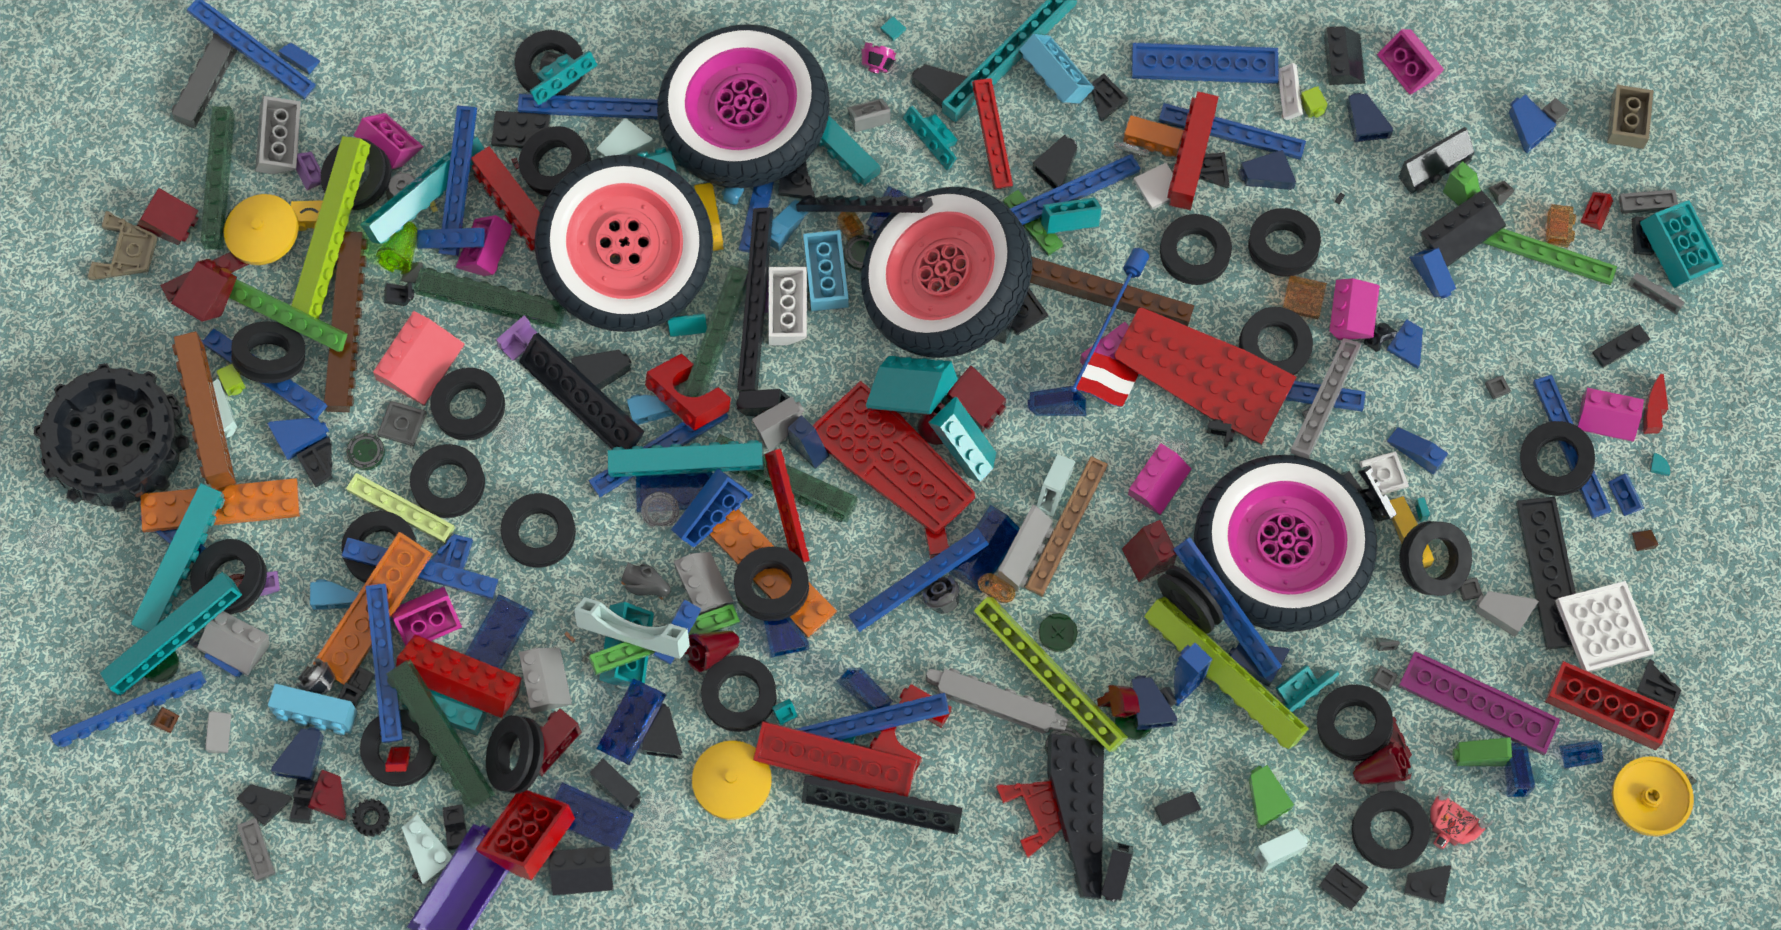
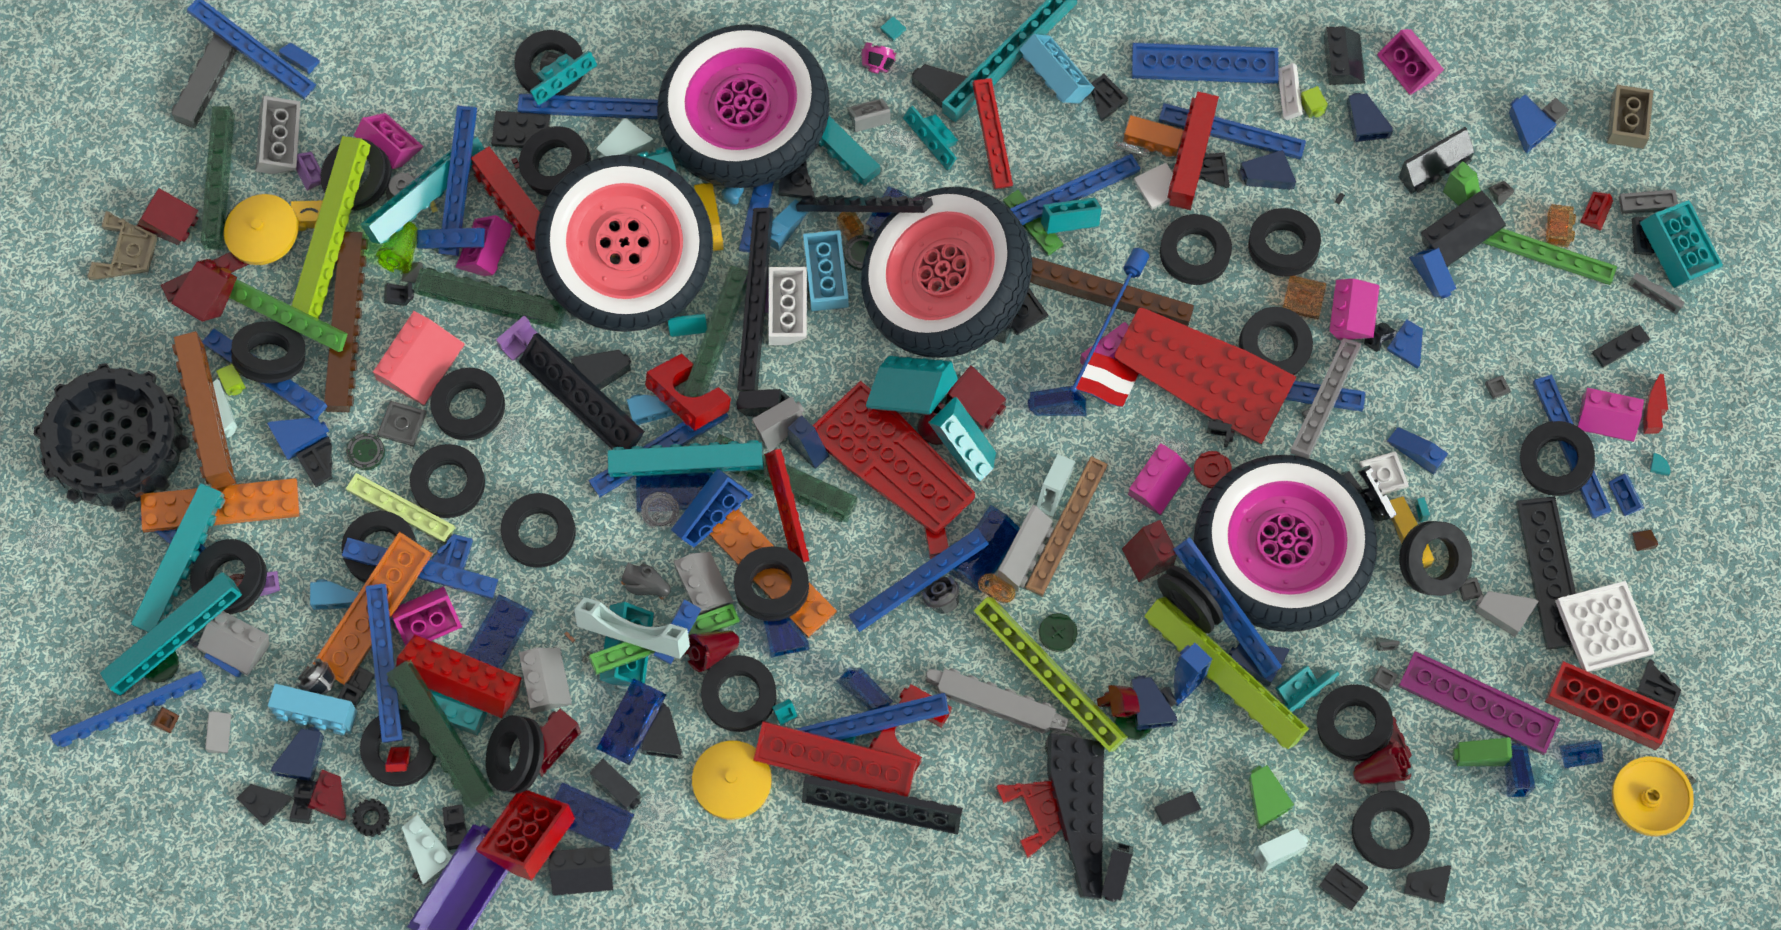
flat silver plate [237,818,276,882] -> none
black slope [1032,135,1078,189] -> none
coral torso [1430,785,1494,850] -> none
none -> red tile [1194,451,1232,488]

